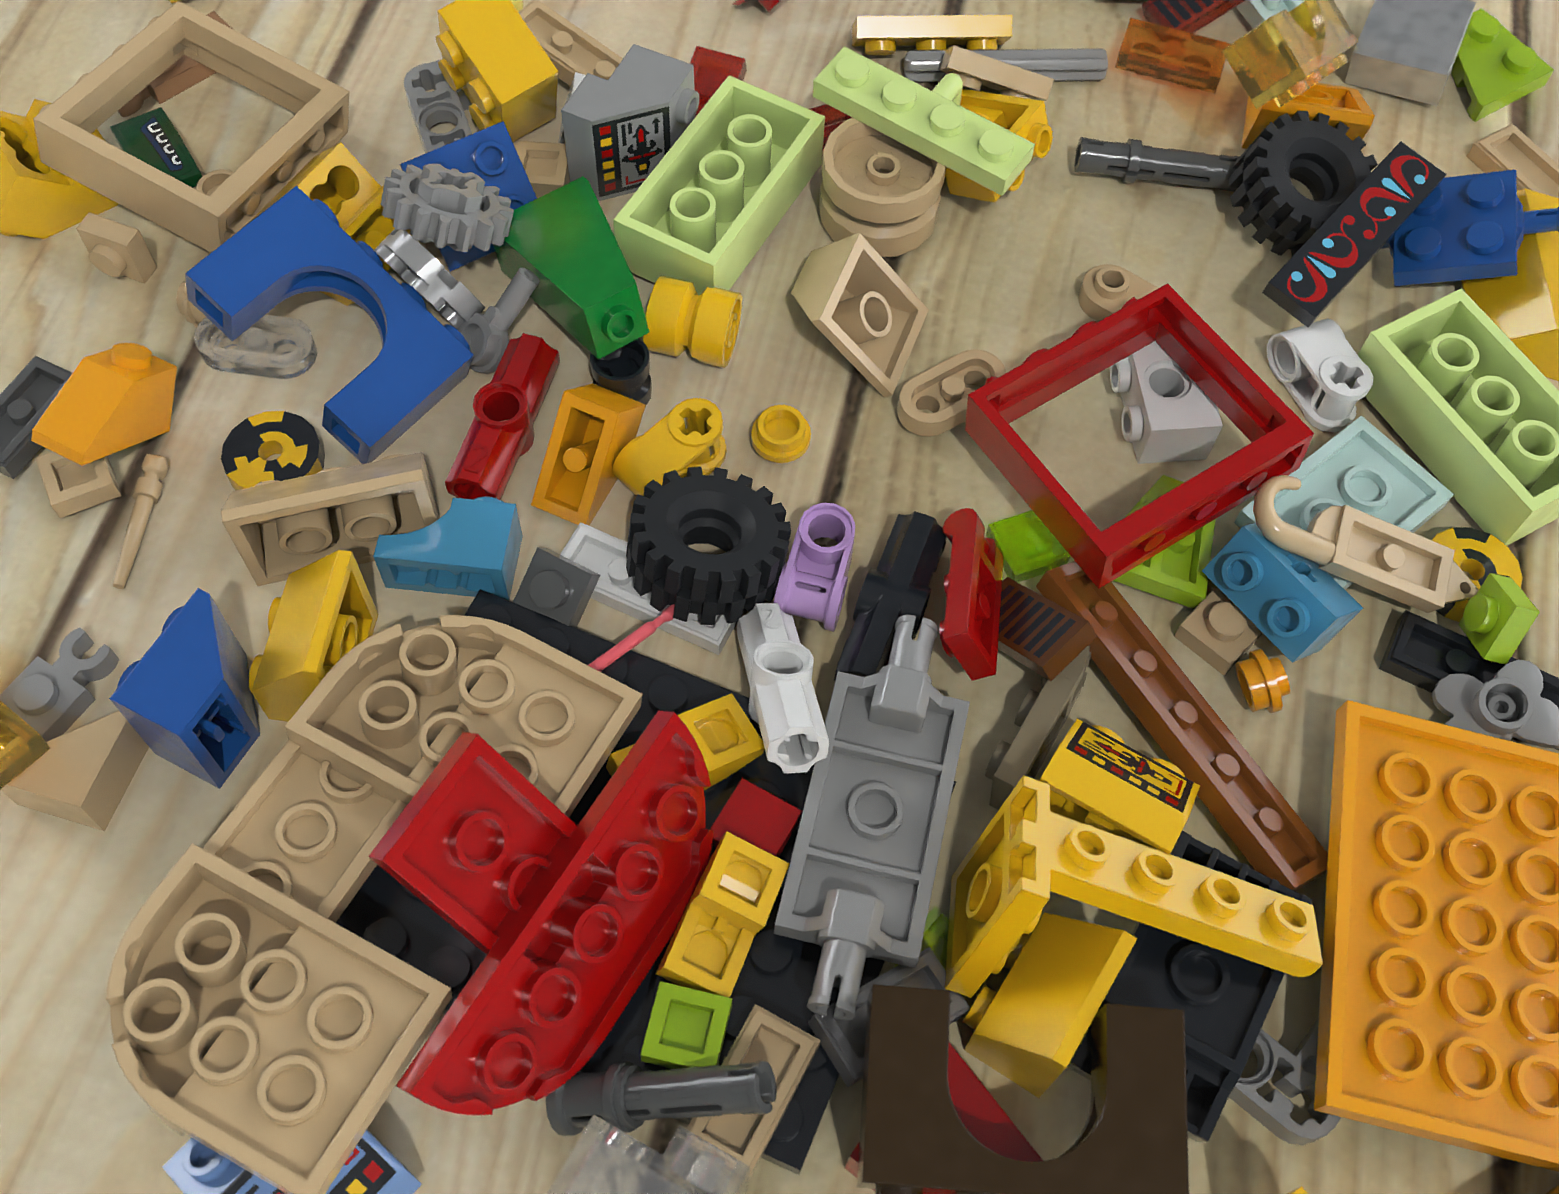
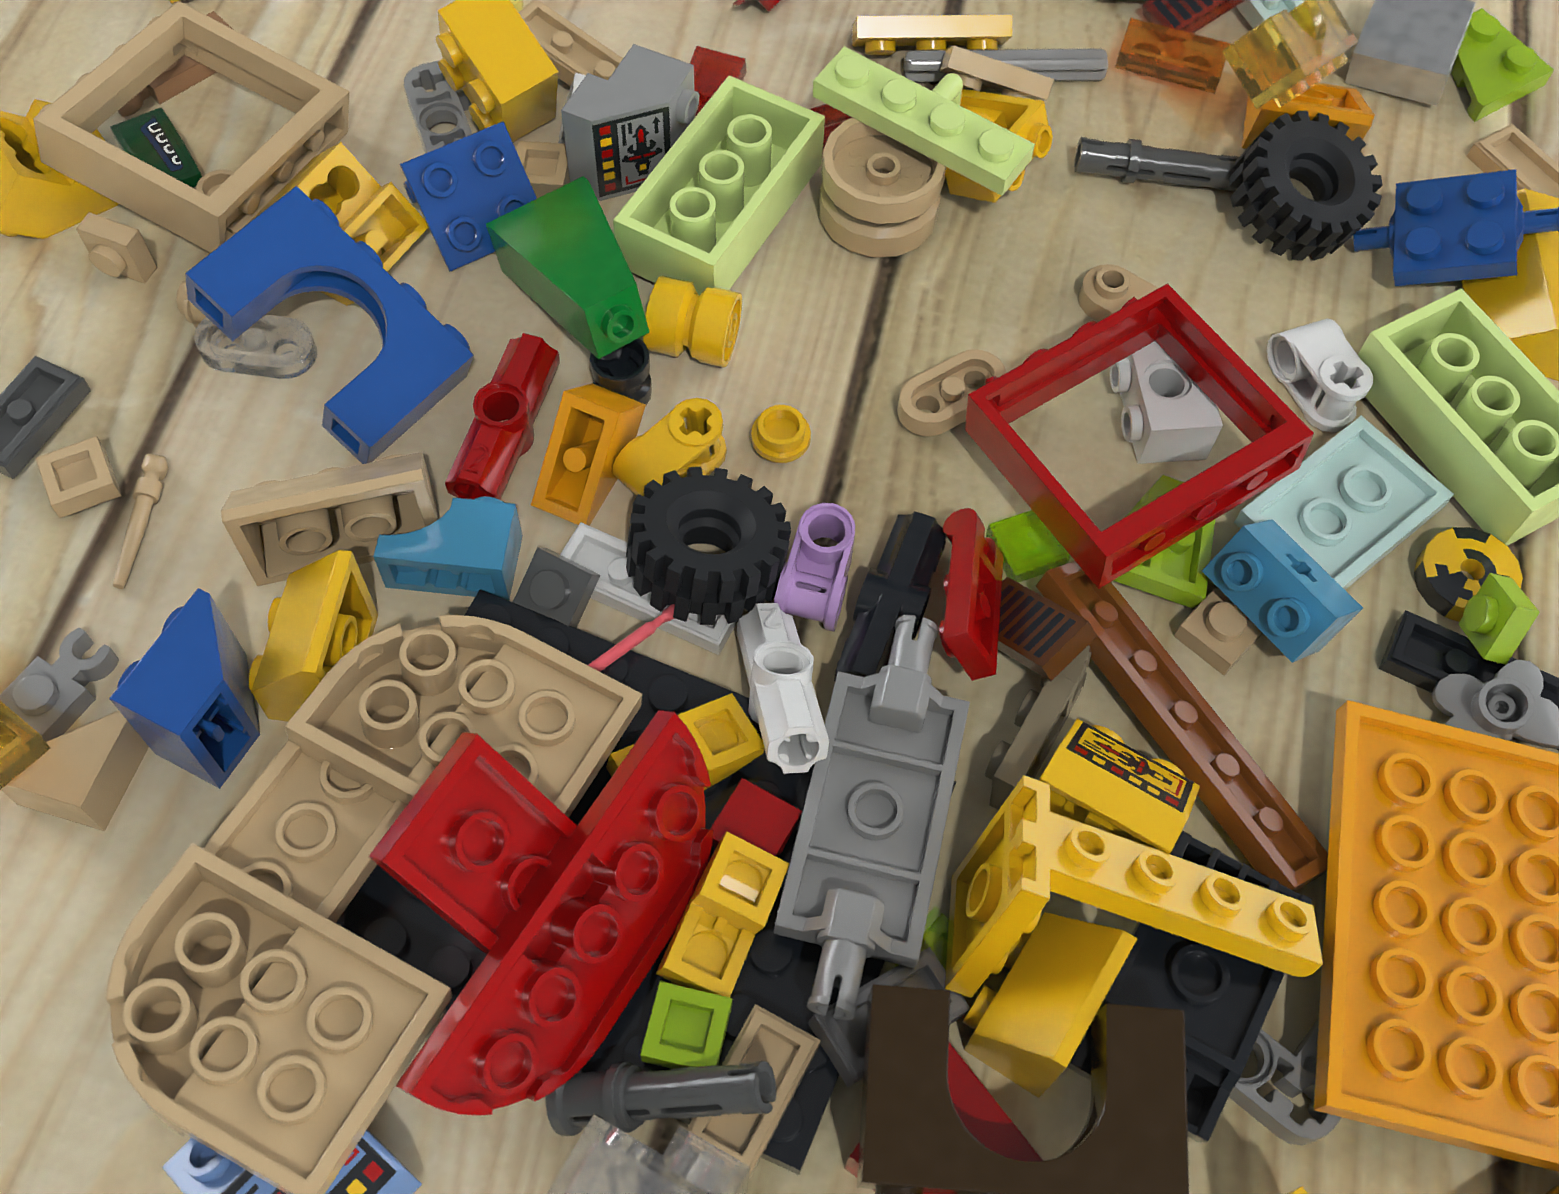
light orange slope [31,343,177,466] -> none
piece [221,411,325,490] -> none
light grey plate [374,229,485,330] -> none
light grey gear [381,164,514,252] -> none
light grey plate [458,268,540,374] -> none
tan slope [791,233,929,398] -> none
light orange plate [1235,649,1290,713] -> none
tan plate [1253,475,1479,613] -> none
black tile [1262,141,1447,328] -> none

